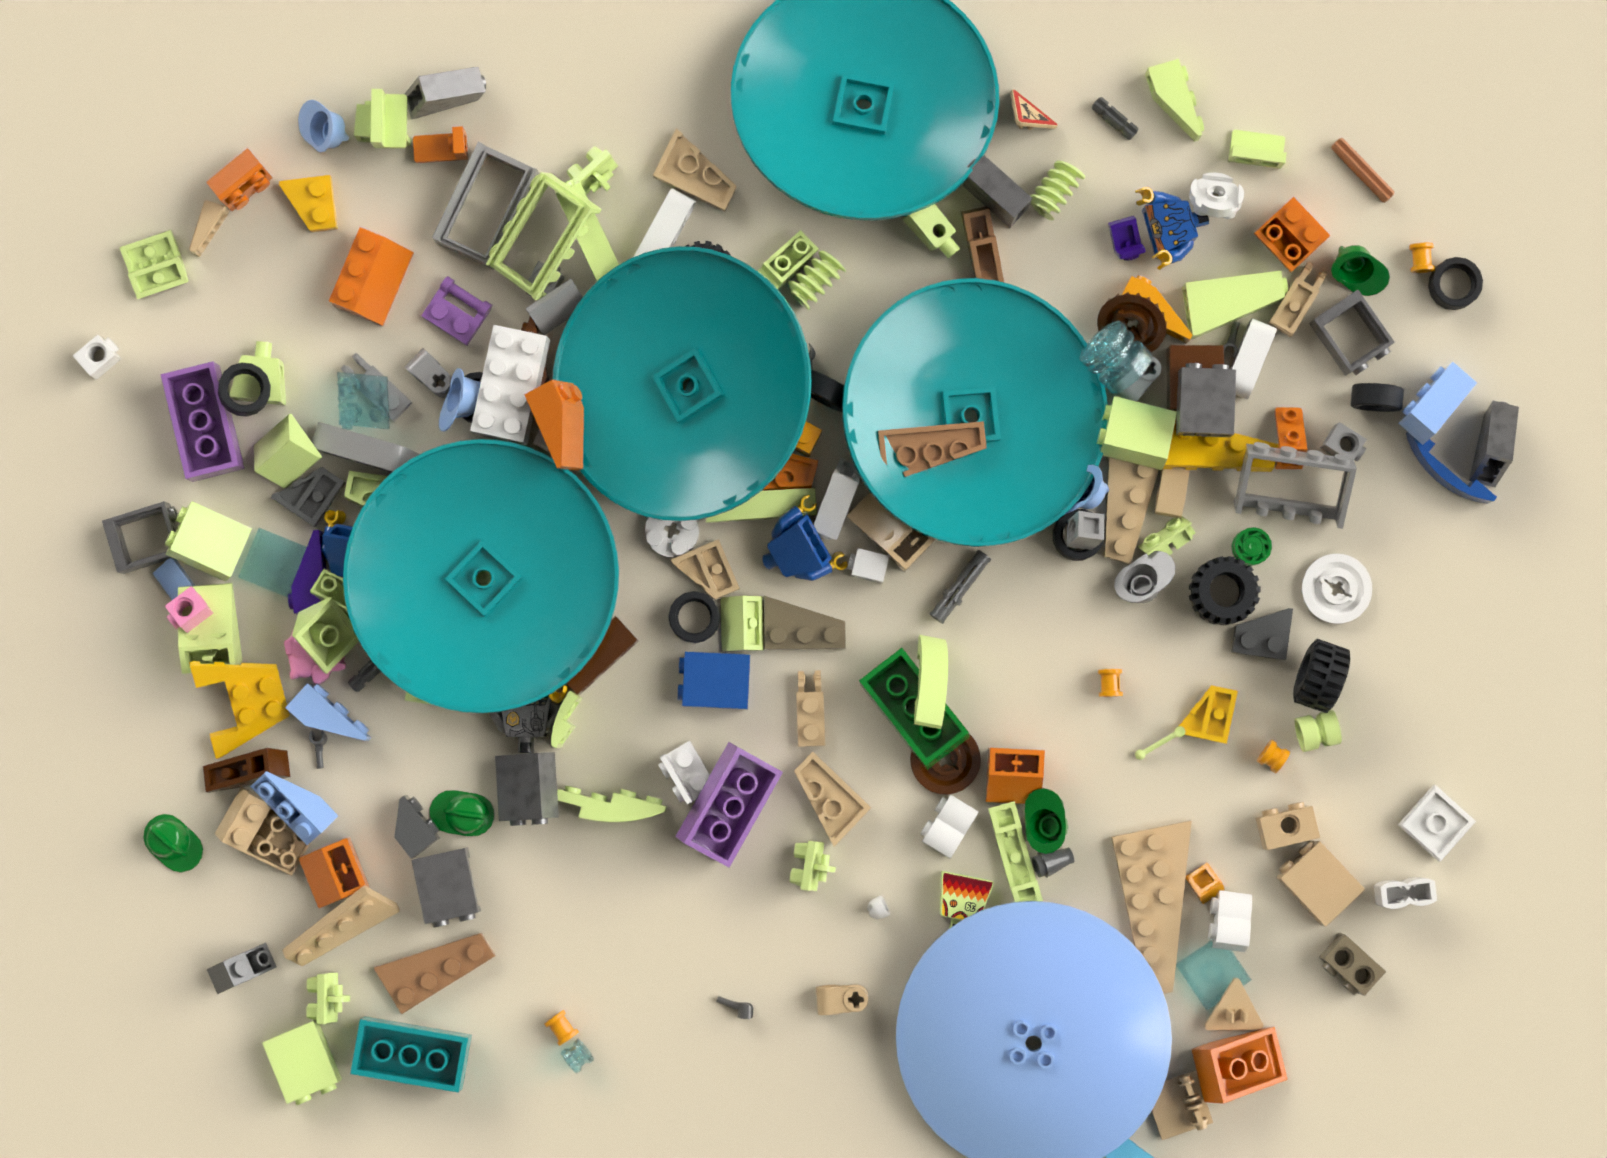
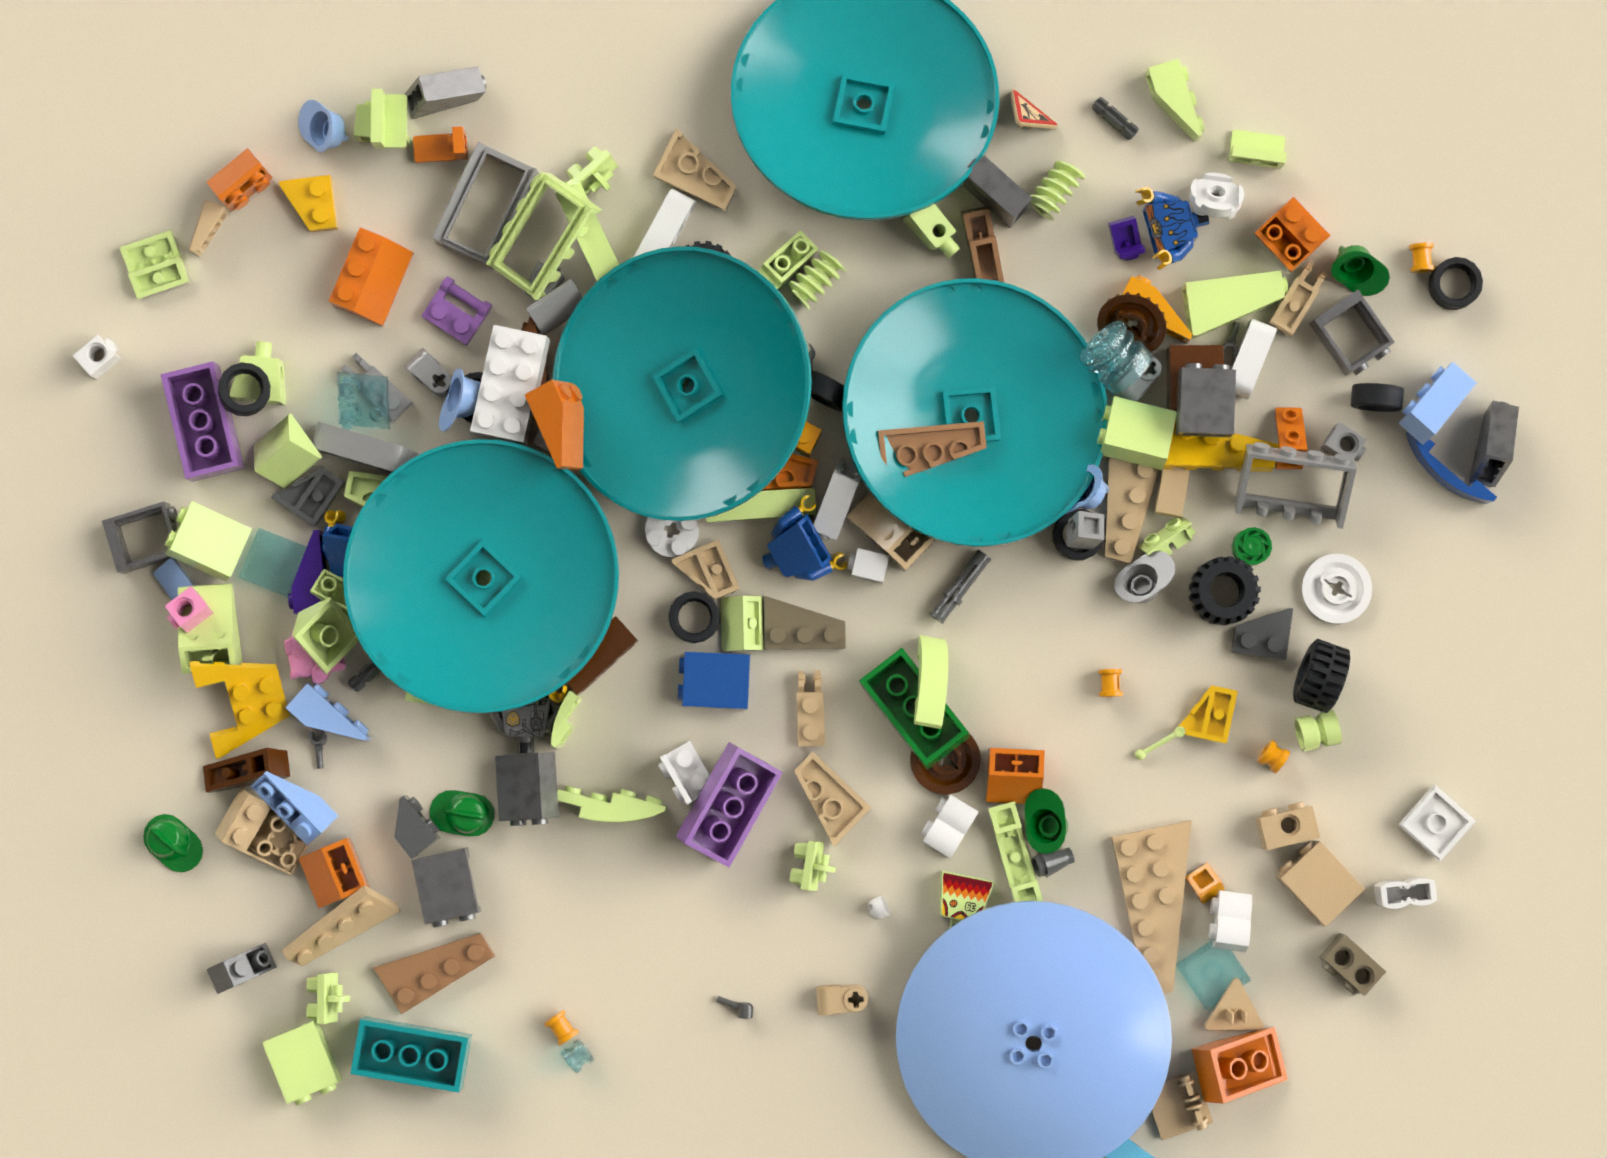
nougat axle [1331,138,1395,203] -> none

